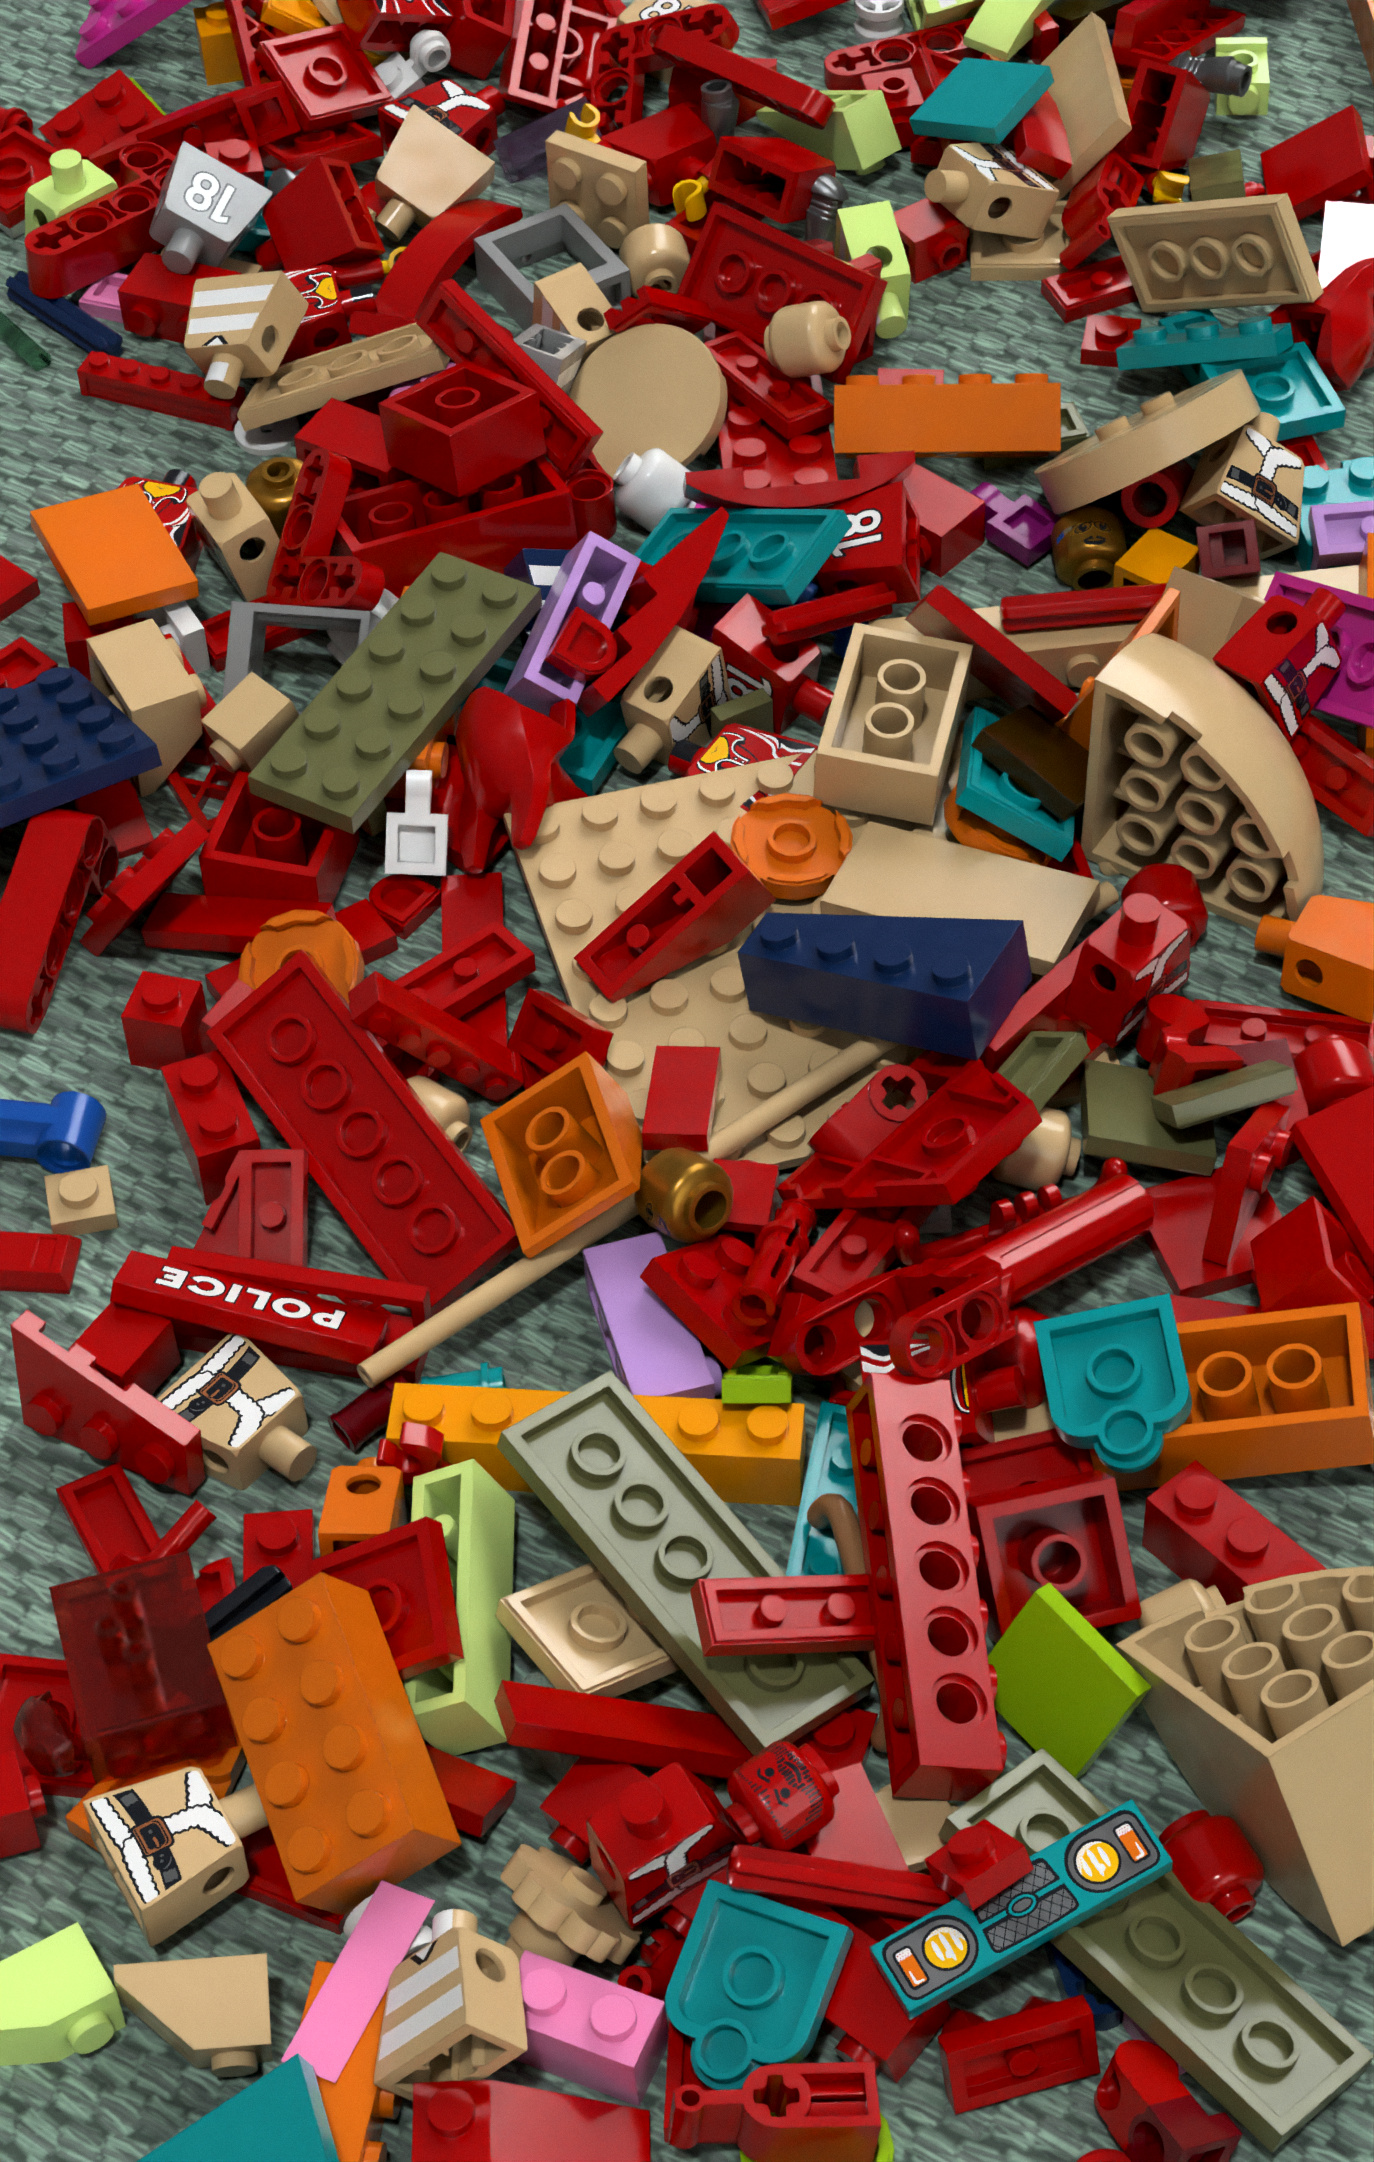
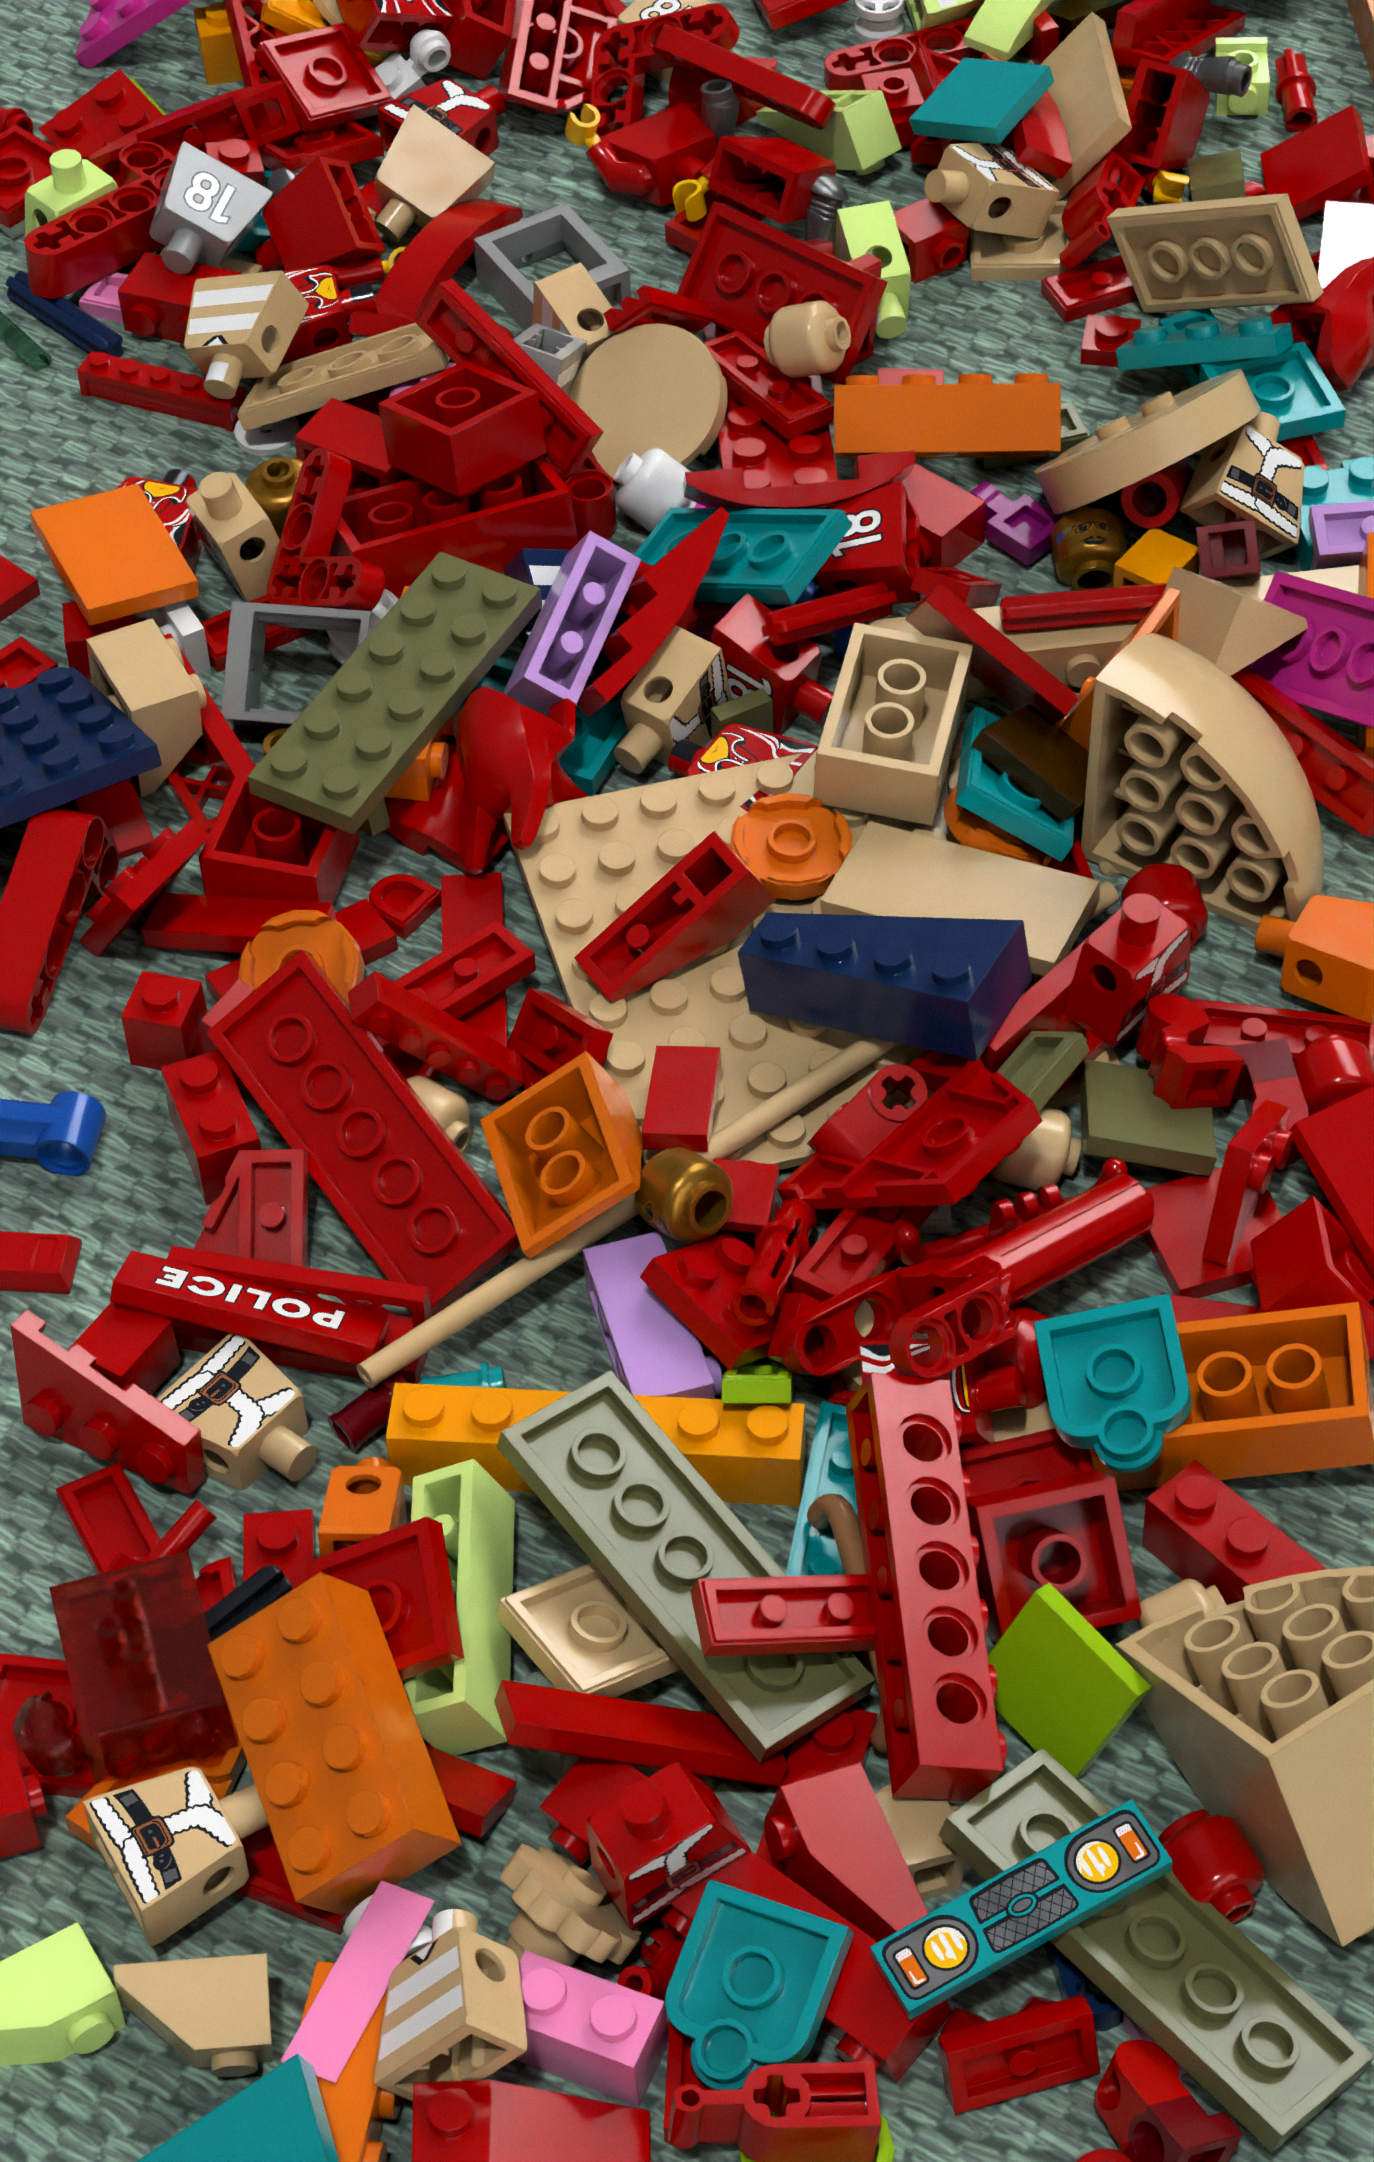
tan plate [44,1165,119,1236] -> none
tan brick [201,671,299,774] -> none
red bar [376,1422,453,1485] -> none
white plate [385,769,449,876] -> none
clear purple tile [493,96,602,184] -> none
red tile [544,606,617,681] -> none
tan plate [545,130,650,249] -> none
tan head [619,223,690,299] -> none
red head [723,1740,840,1852] -> none
red axle [726,1844,951,1919] -> none
red plate [924,1819,1034,1910] -> none
olive tile [1151,1060,1298,1129] -> none
red torso [1212,587,1346,742] -> none
none -> red plate [910,566,1002,609]
none -> red axle [1275,48,1318,132]

